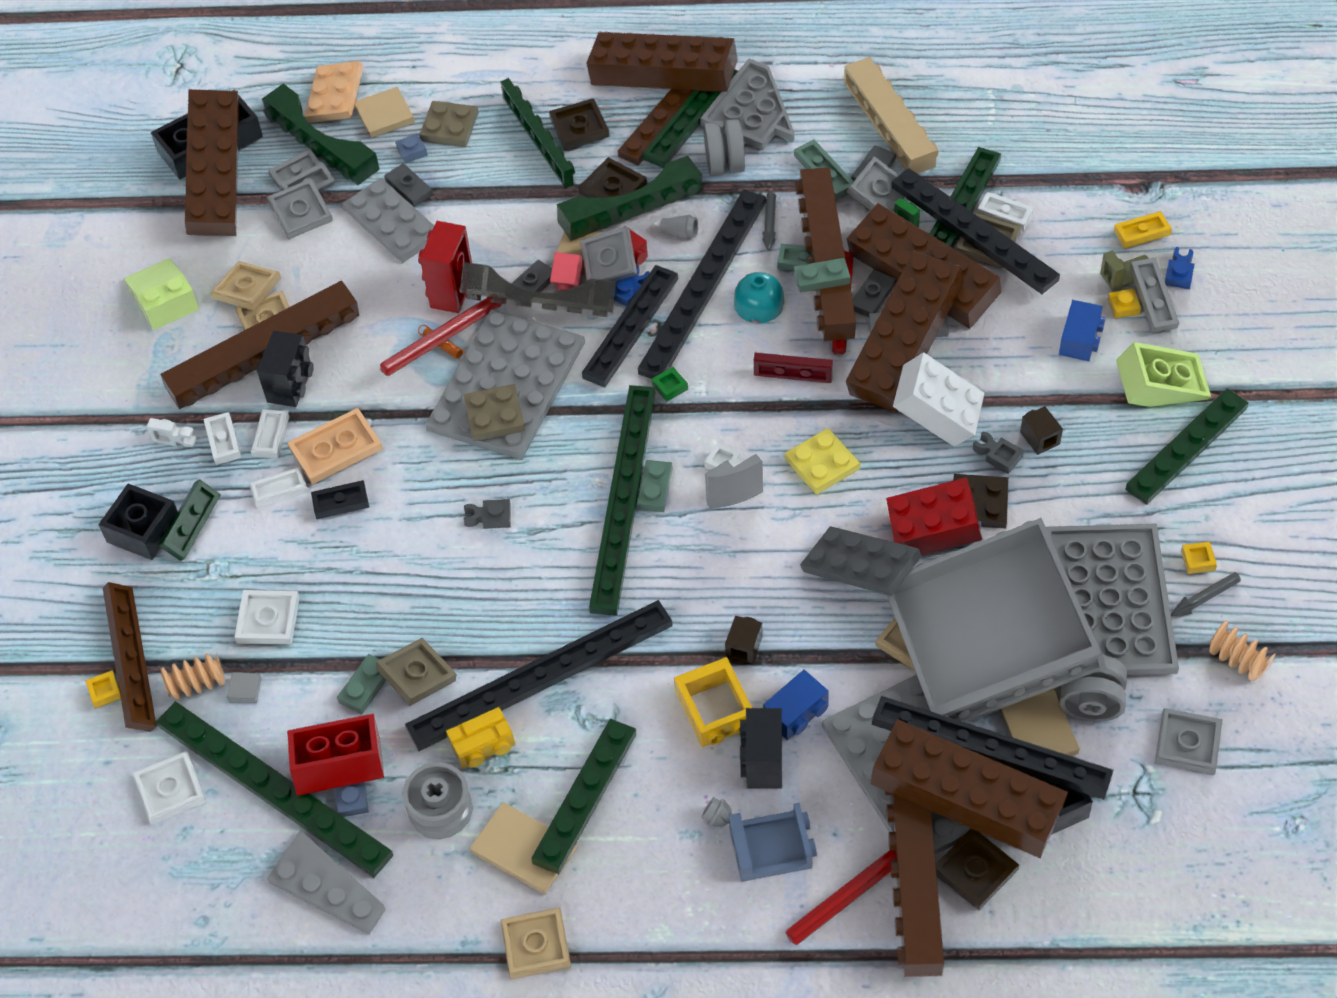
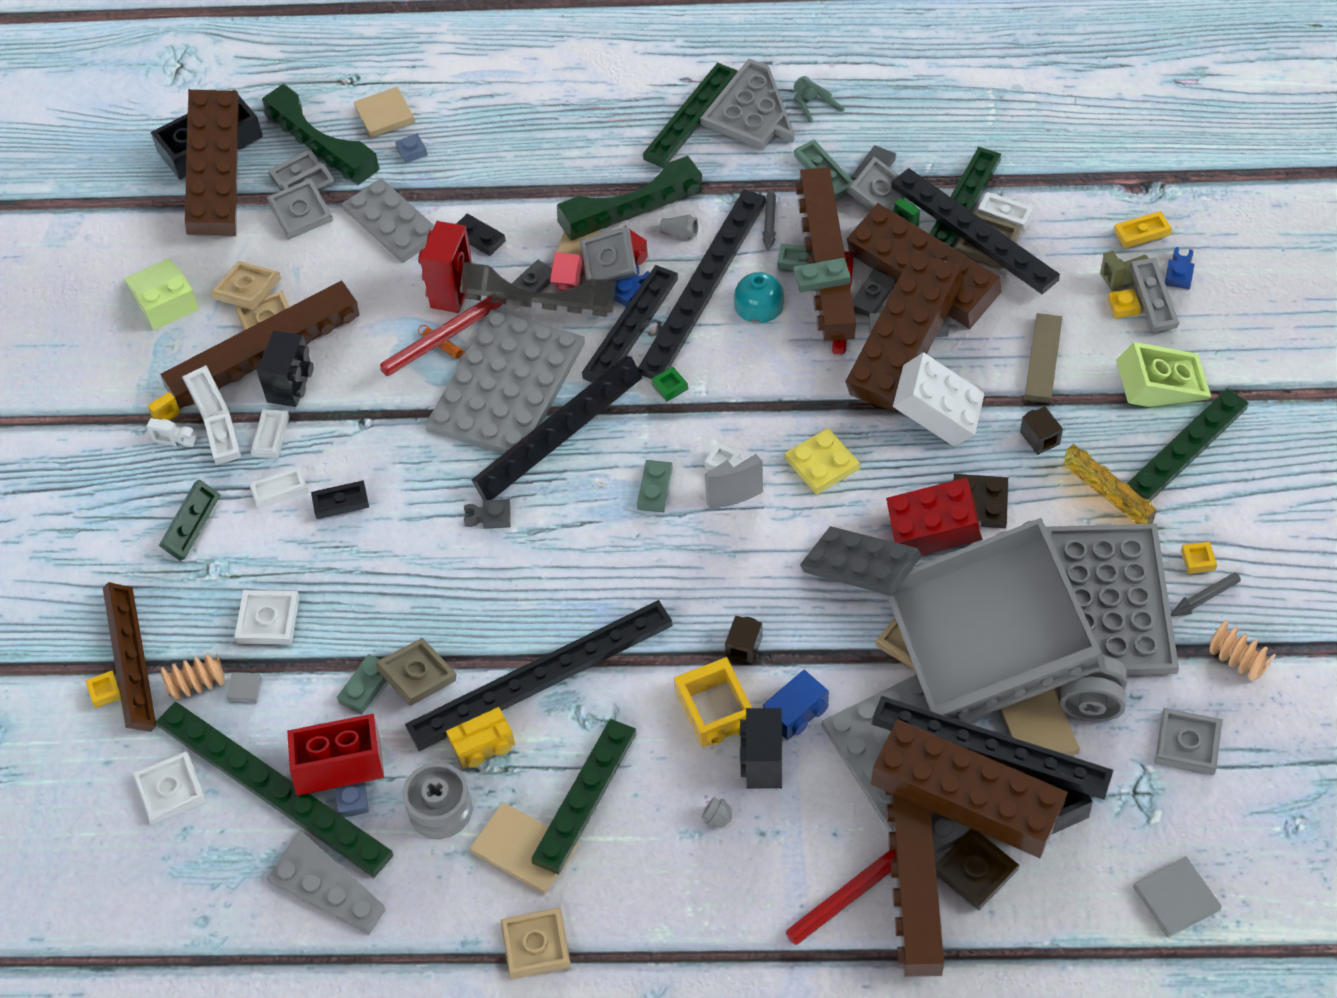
black brick [98,483,178,560] -> none
light nougat plate [287,408,383,485] -> none
light nougat plate [304,61,363,123] -> none
dark grey plate [384,163,433,207] -> none
dark tan plate [419,101,479,147] -> none
dark tan plate [463,384,525,442] -> none
dark green plate [500,78,575,189] -> none
dark brown plate [549,98,610,150] -> none
dark brown plate [578,157,647,198] -> none
reddish brown brick [586,32,738,92] -> none
dark green plate [589,385,656,616] -> none
reddish brown plate [618,89,694,166] -> none
light grey wheel [703,119,745,176] -> none
sand blue panel [729,803,817,882] -> none
dark red tile [753,352,833,383] -> none
tan brick [844,57,939,174] -> none
dark grey plate [973,432,1024,474] -> none
blue brick [1059,300,1106,362] -> none
none -> yellow plate [147,392,181,420]
none -> white tile [182,365,230,420]
none -> black plate [456,213,506,256]
none -> black plate [471,356,642,500]
none -> sand green plant [794,76,845,122]
none -> dark tan tile [1024,313,1063,403]
none -> clear yellow plate [1064,444,1156,524]
none -> light grey tile [1134,856,1222,938]

